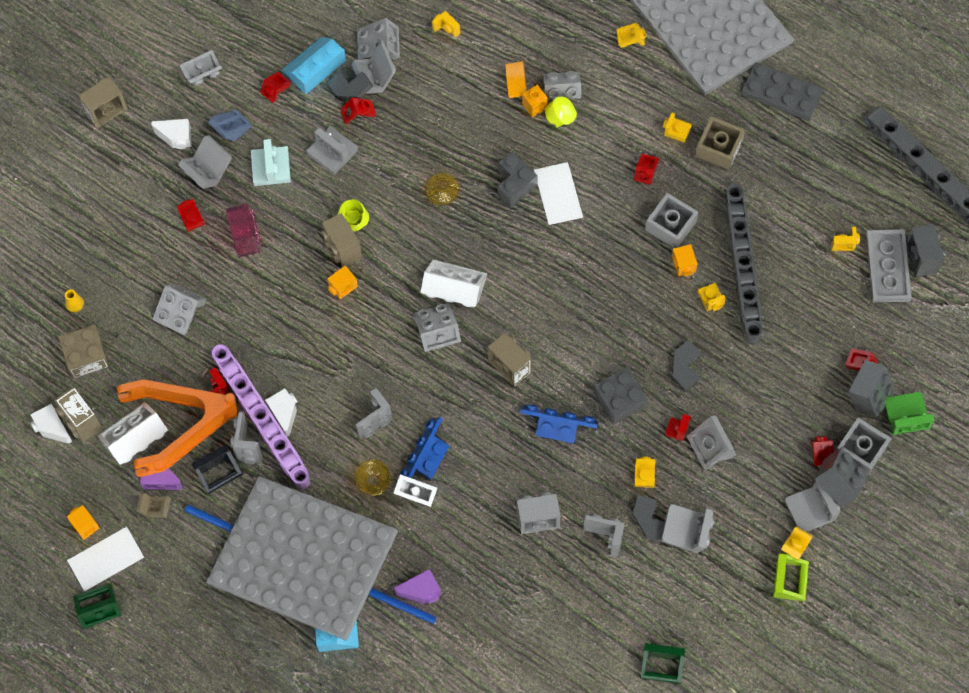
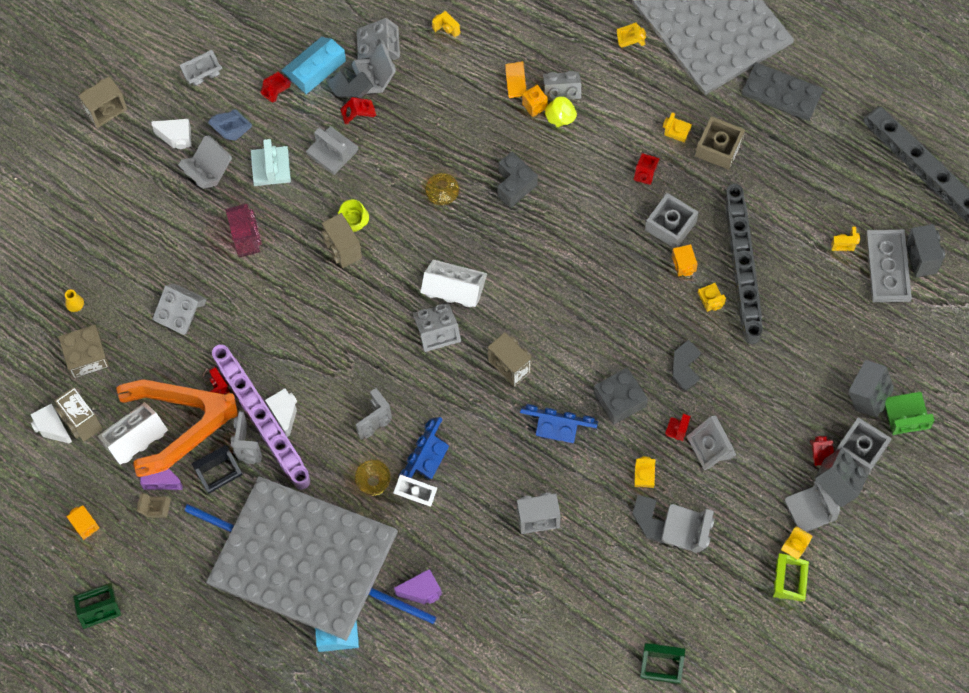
white sticker [67,527,144,591] -> none
red bracket [177,199,205,232] -> none
light orange brick [327,266,358,299] -> none
white sticker [534,162,583,225] -> none
light grey bracket [584,514,625,557] -> none
red bracket [845,349,878,371] -> none

